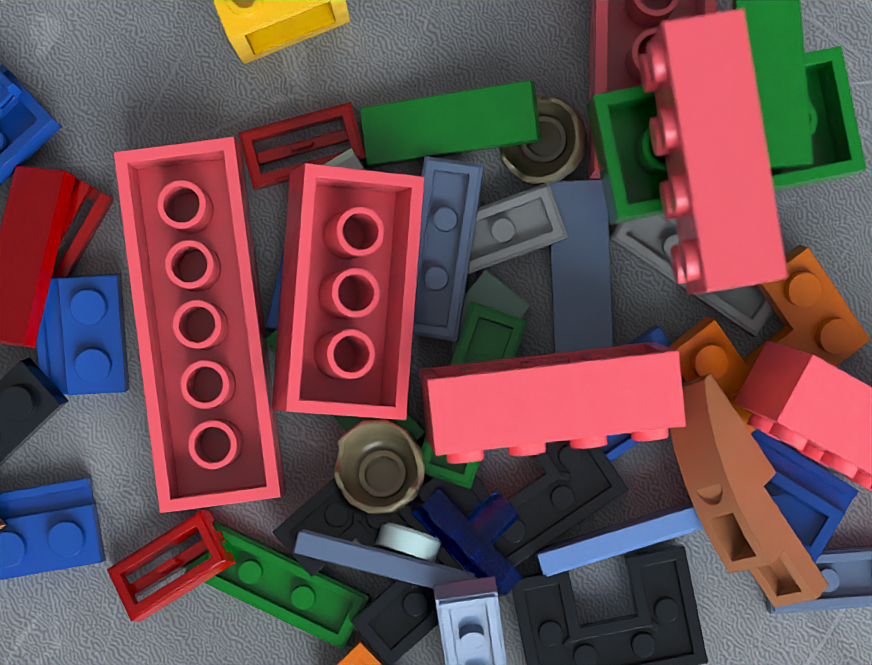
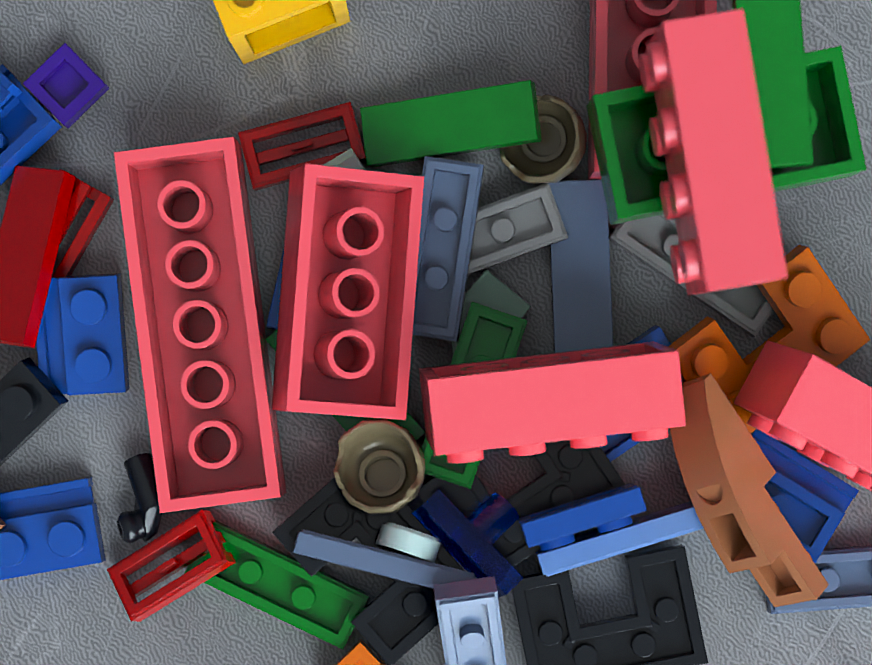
none -> dark purple plate [23,43,110,128]
none -> black arm [117,453,162,544]
none -> blue plate [518,483,647,551]

